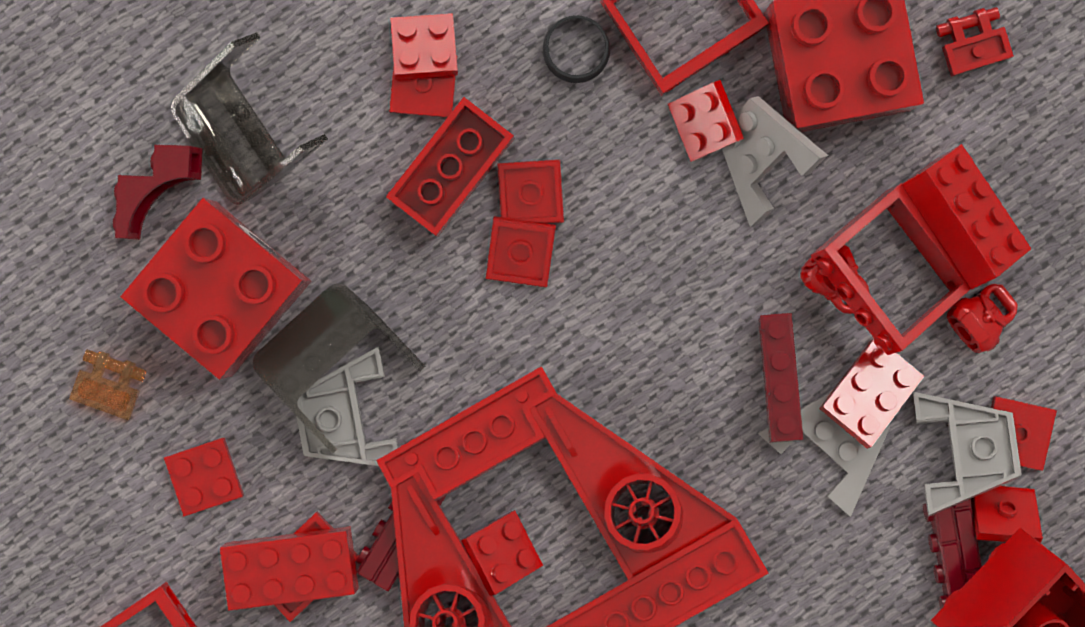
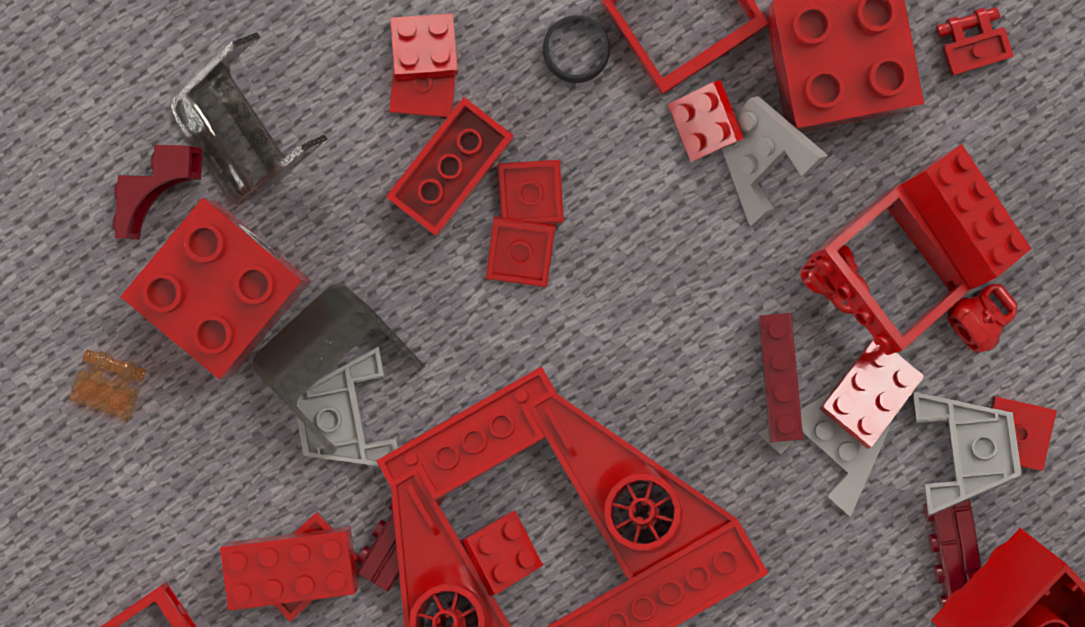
red plate [164,437,244,516] -> none
red plate [971,486,1043,543] -> none

